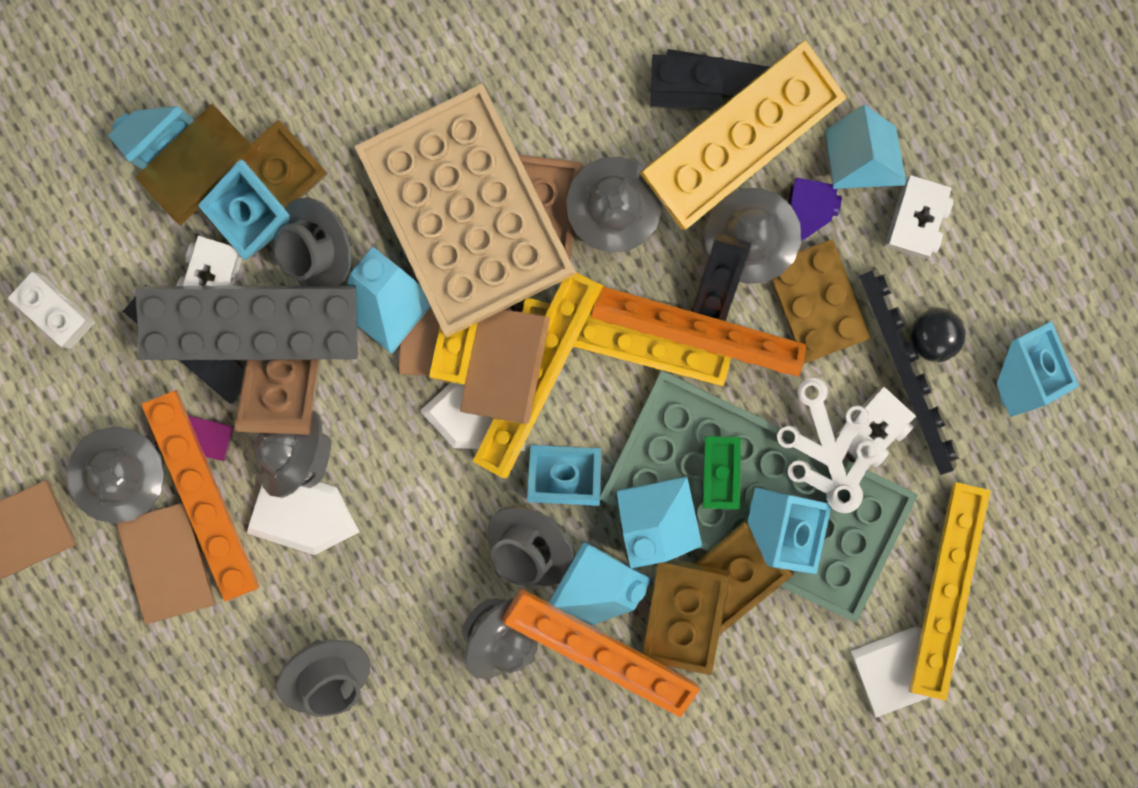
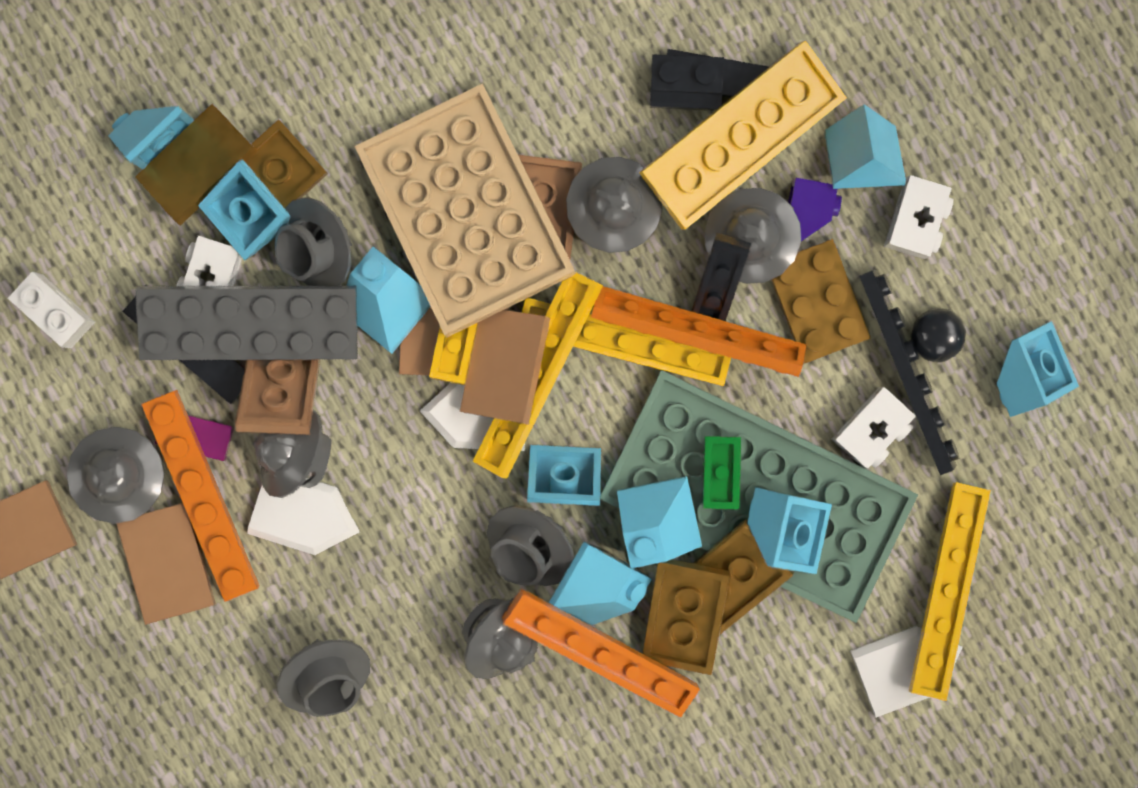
white plant [777,377,880,513] -> none

